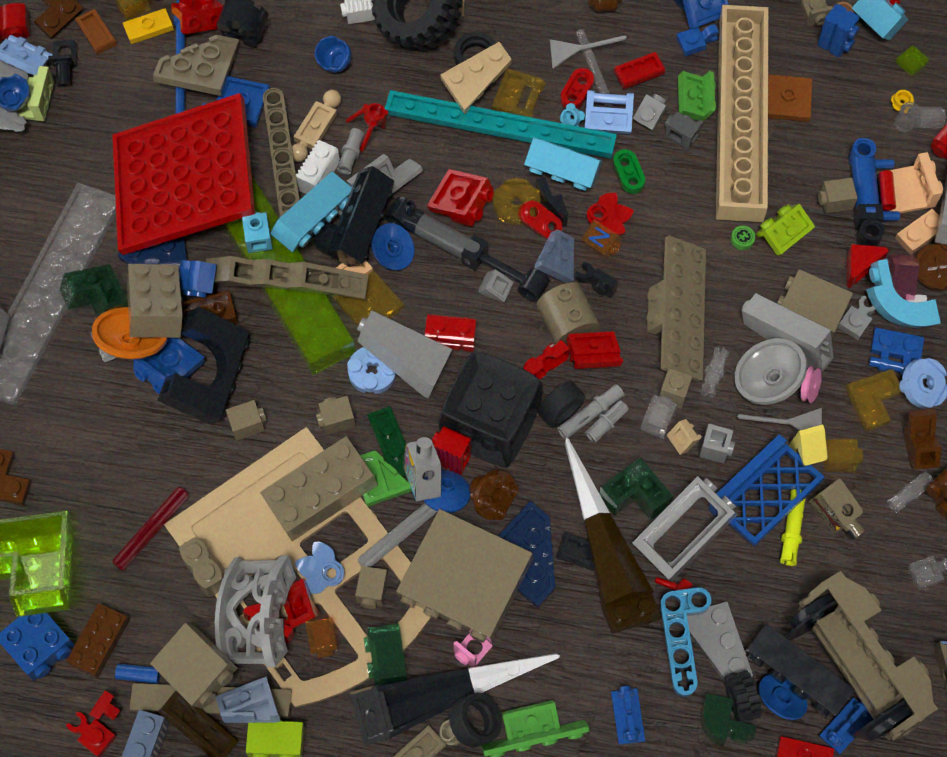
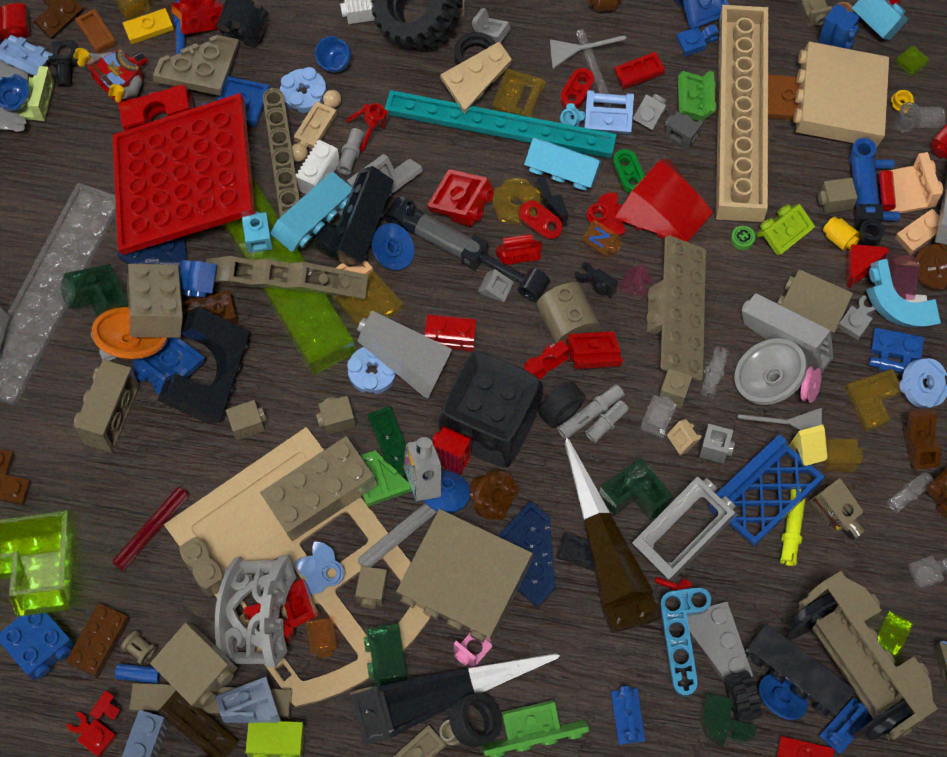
sand blue wing [535,230,574,283] -> none
none -> torso [73,48,147,104]
none -> dark tan brick [74,360,140,453]
none -> red arch [118,84,194,130]
none -> dark tan bush [121,631,157,666]
none -> light blue plate [280,67,327,113]
none -> light grey bracket [472,8,511,43]
none -> red piece [496,234,542,265]
none -> red wedge [614,158,713,242]
none -> clear pink tile [620,264,653,296]
none -> tan brick [793,42,889,148]
none -> yellow brick [823,216,860,251]
none -> clear neon green slope [878,611,913,664]

